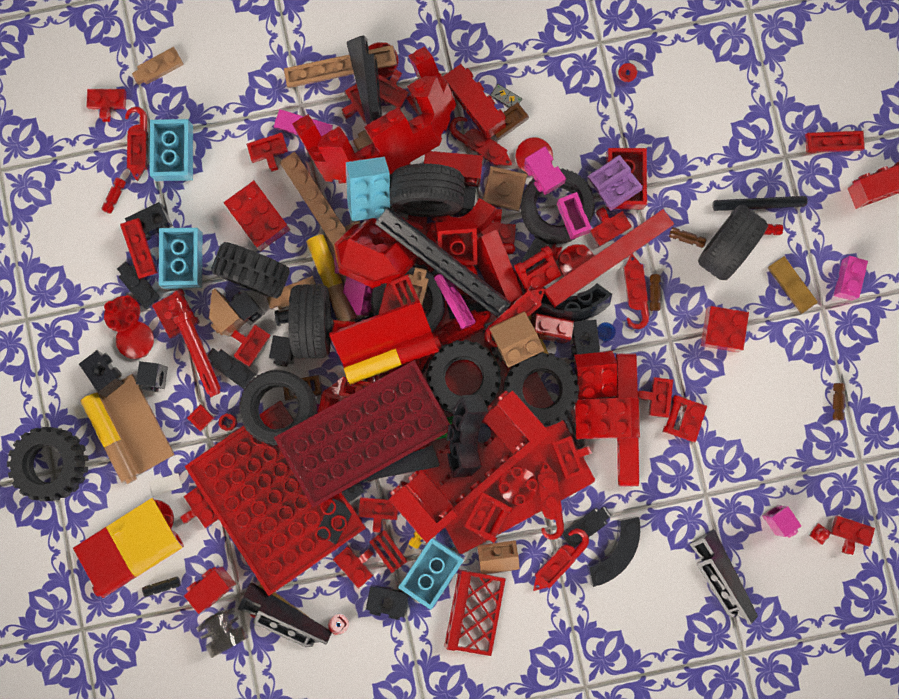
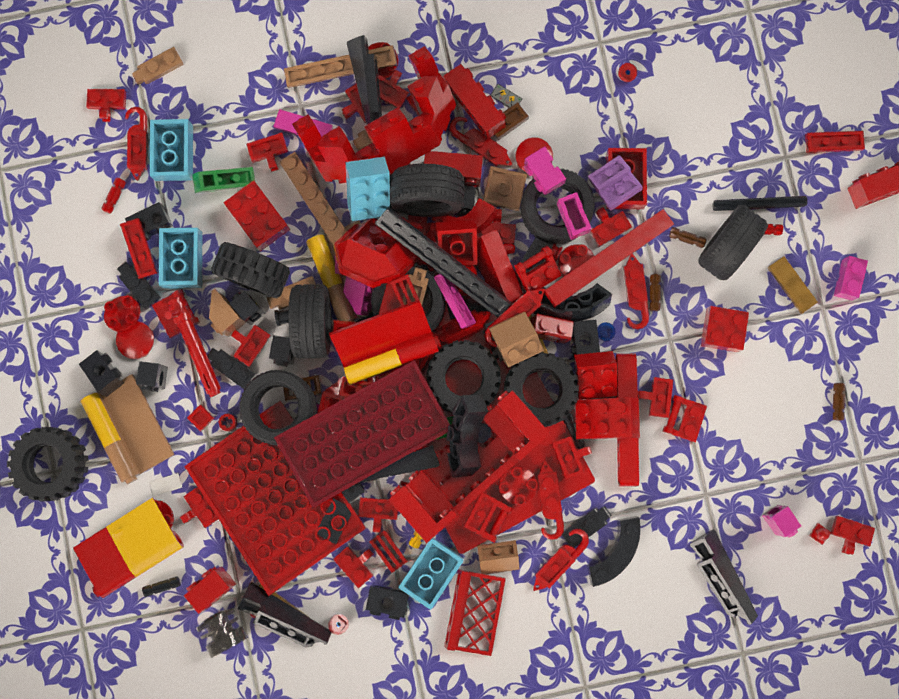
none -> green slope [192,167,255,193]

